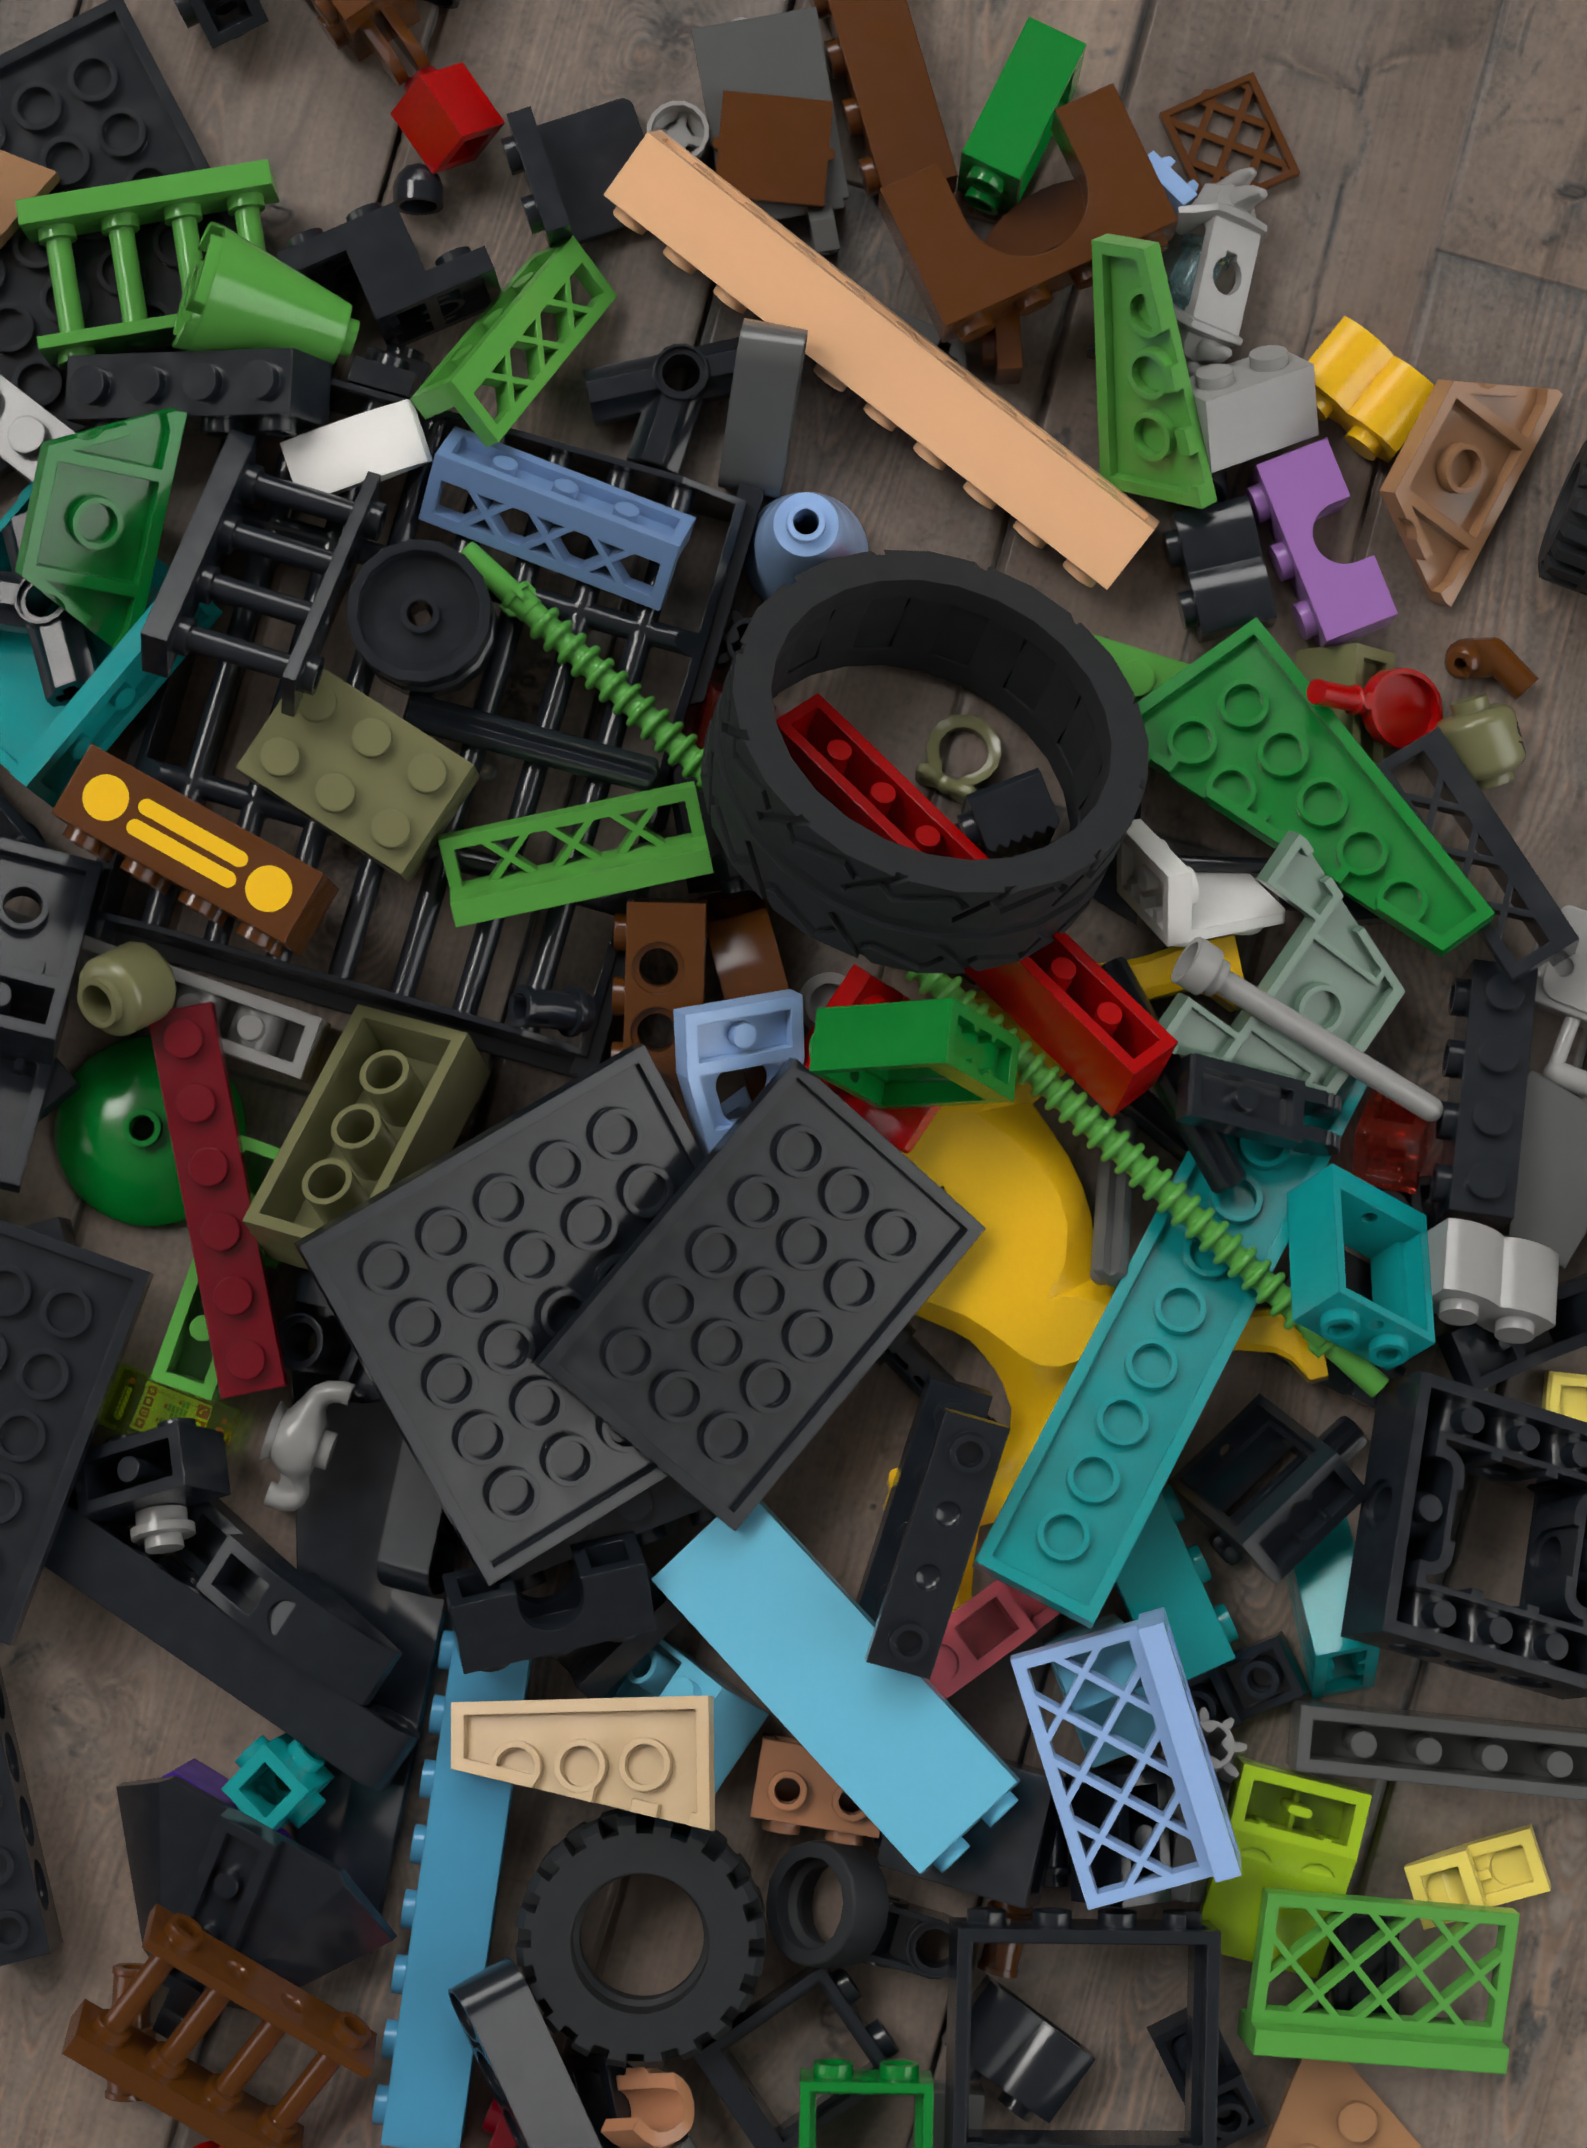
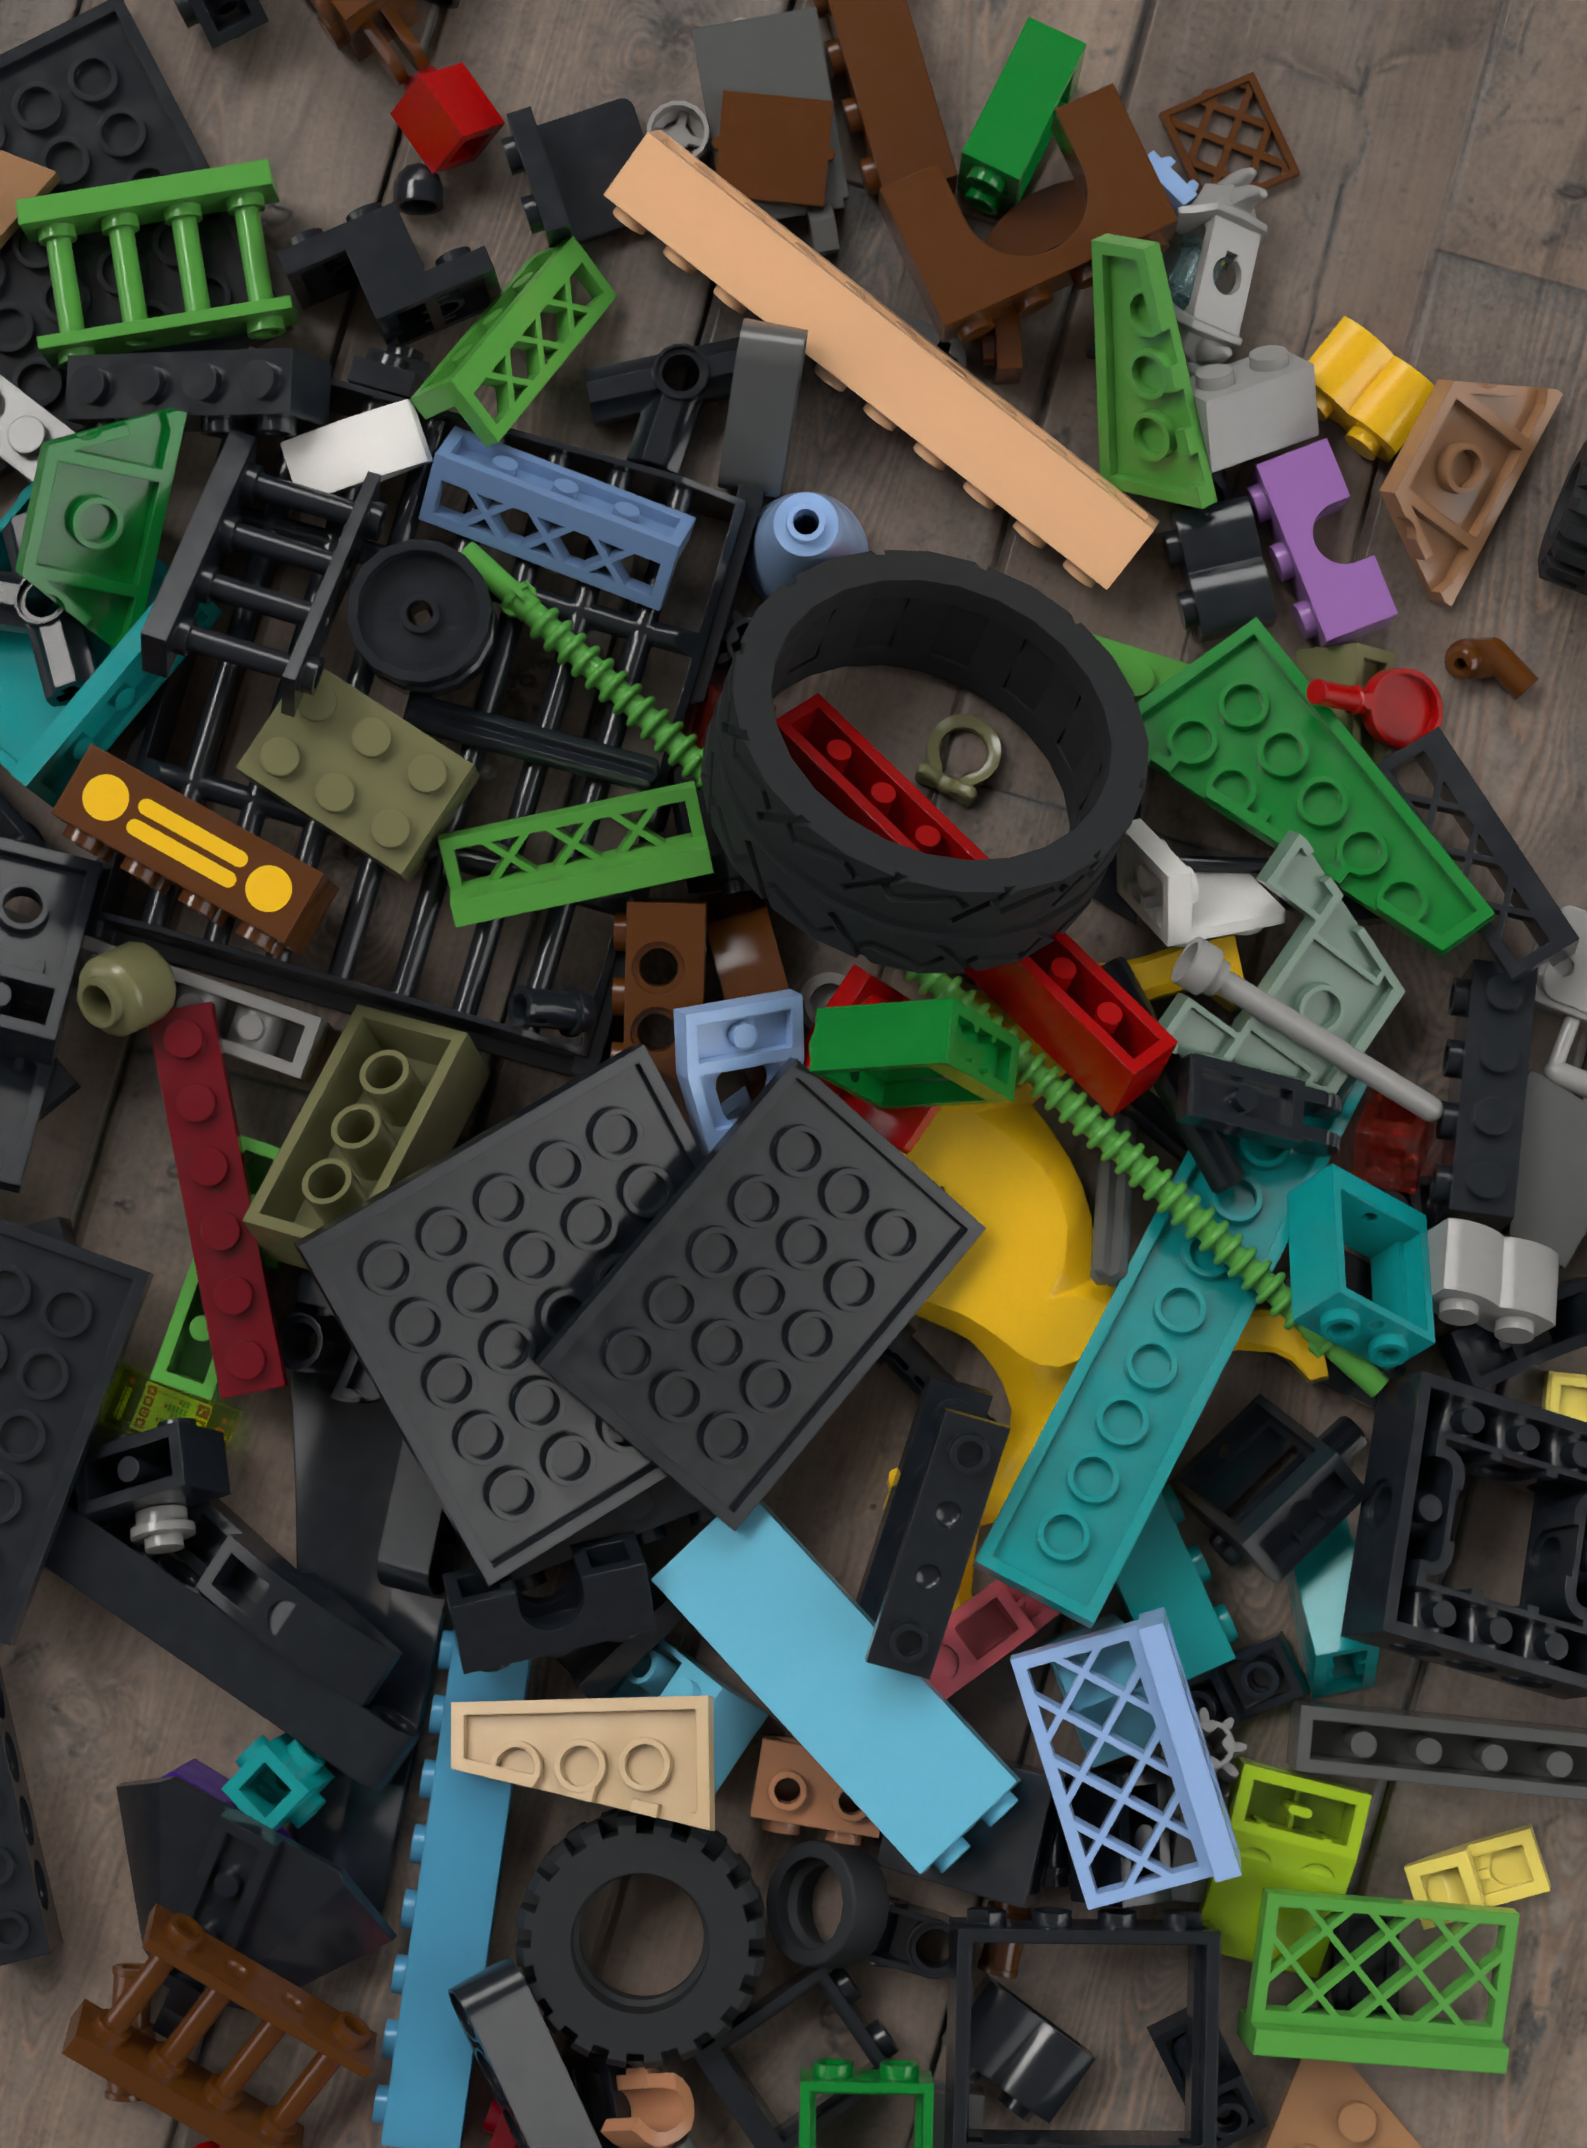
green dish [55,1036,247,1226] -> none
bright green cone [172,221,360,366] -> none
light grey piece [259,1381,355,1511] -> none
black brick [954,768,1060,859] -> none
olive head [1435,693,1526,790] -> none

